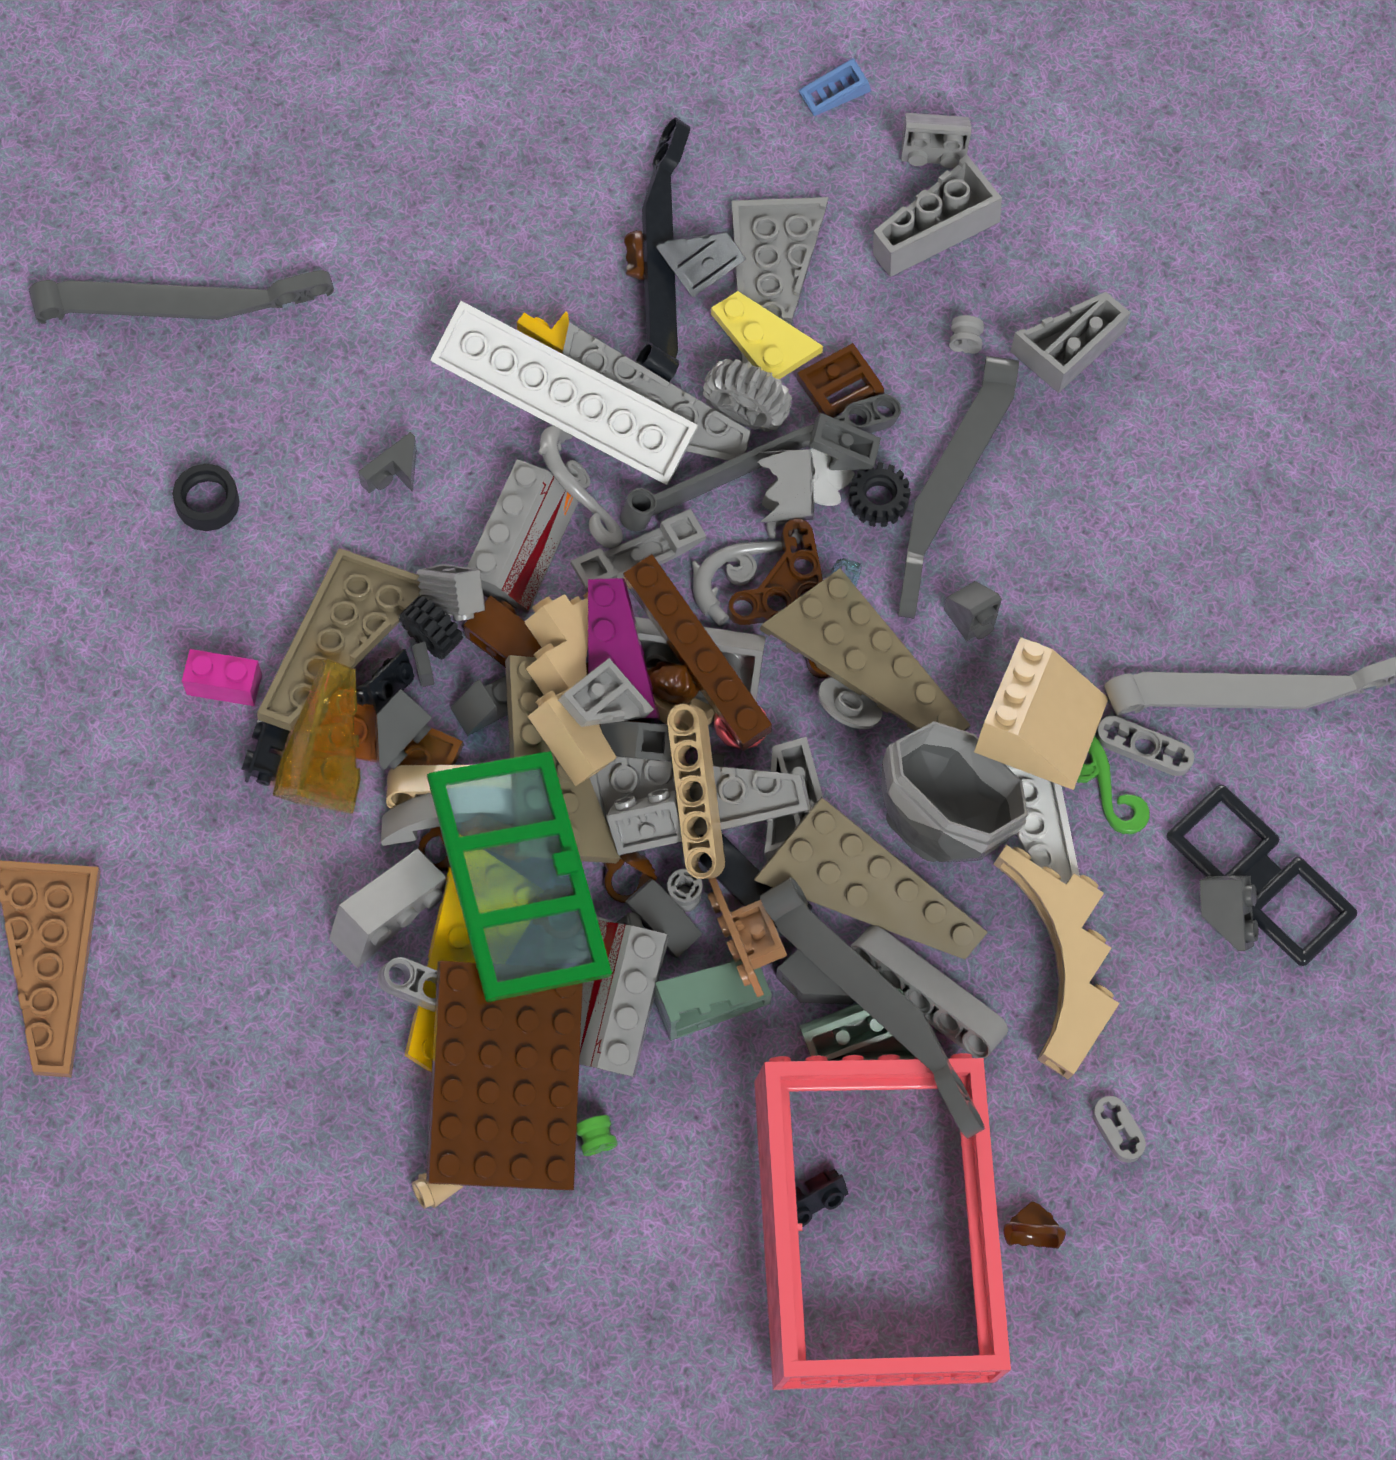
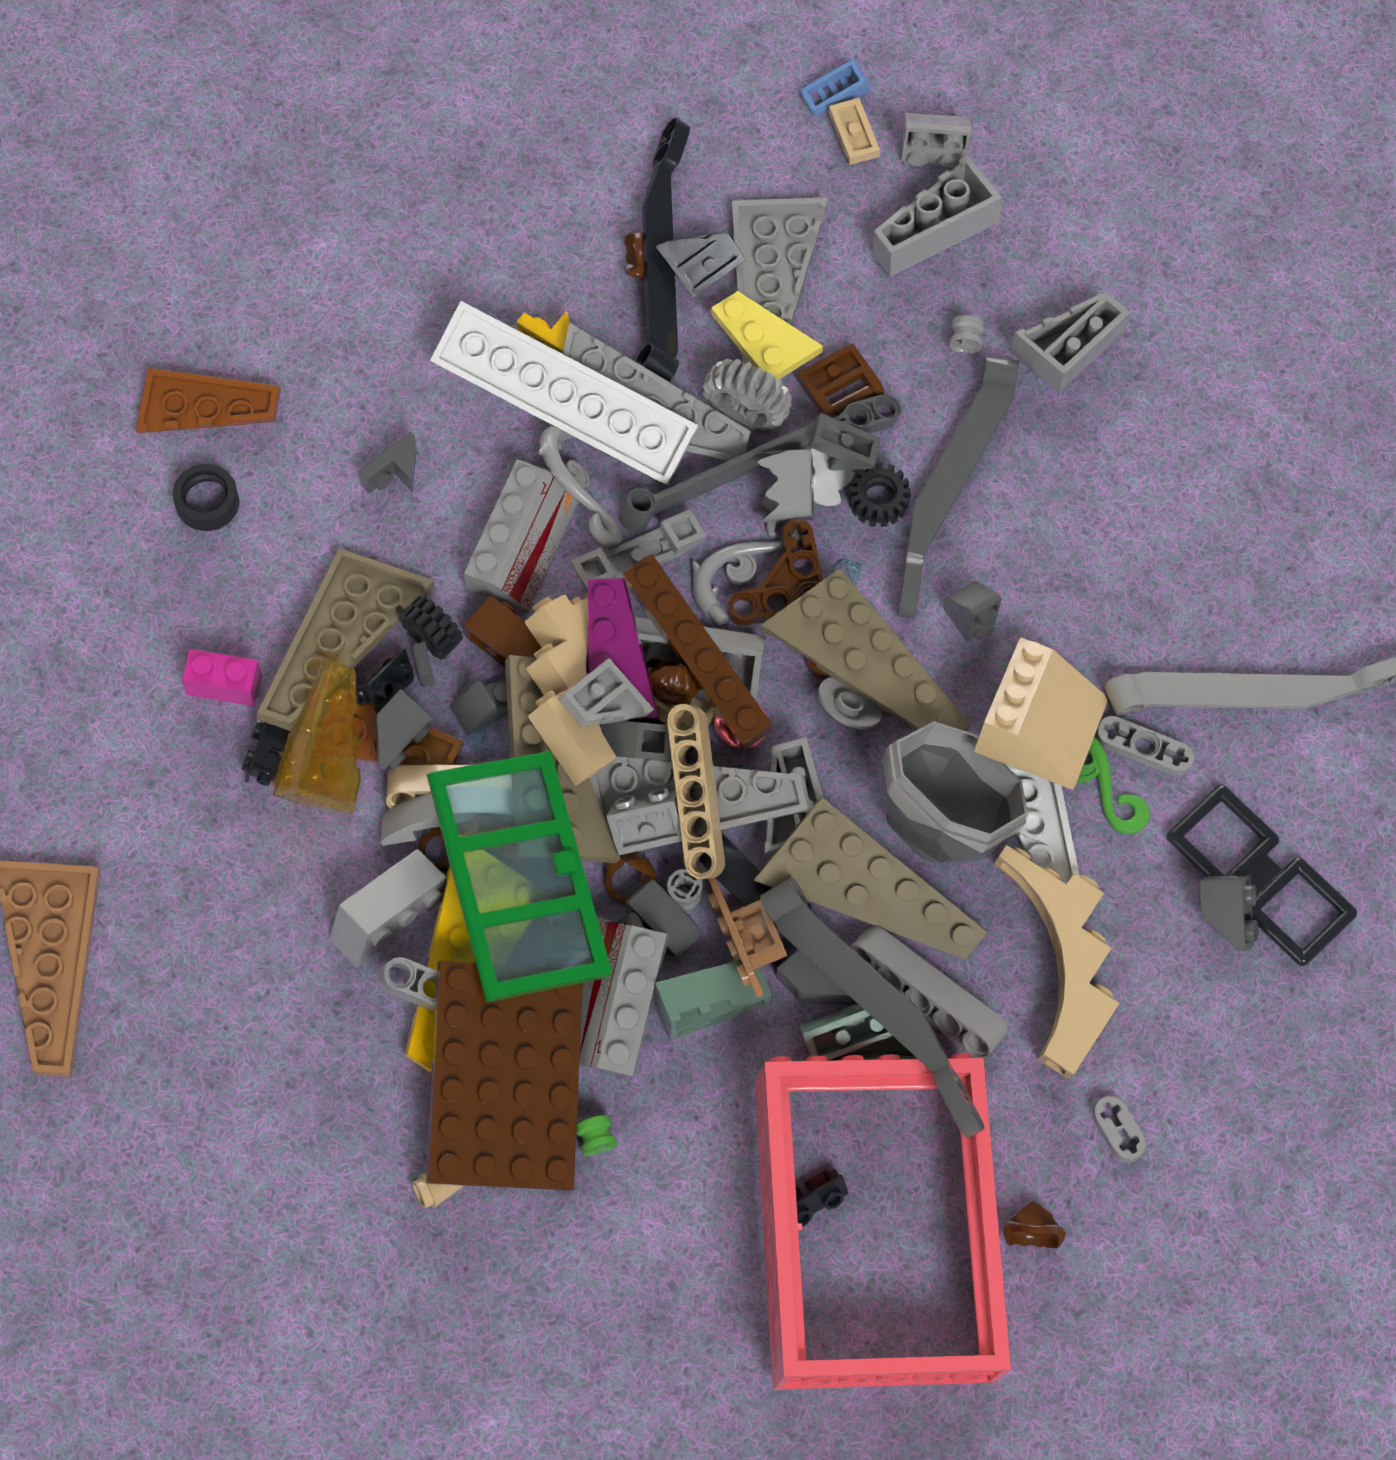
dark grey piece [29,270,334,324] -> none
light grey brick [416,564,485,621] -> none
none -> dark orange wing [136,368,281,434]
none -> tan plate [828,98,880,165]

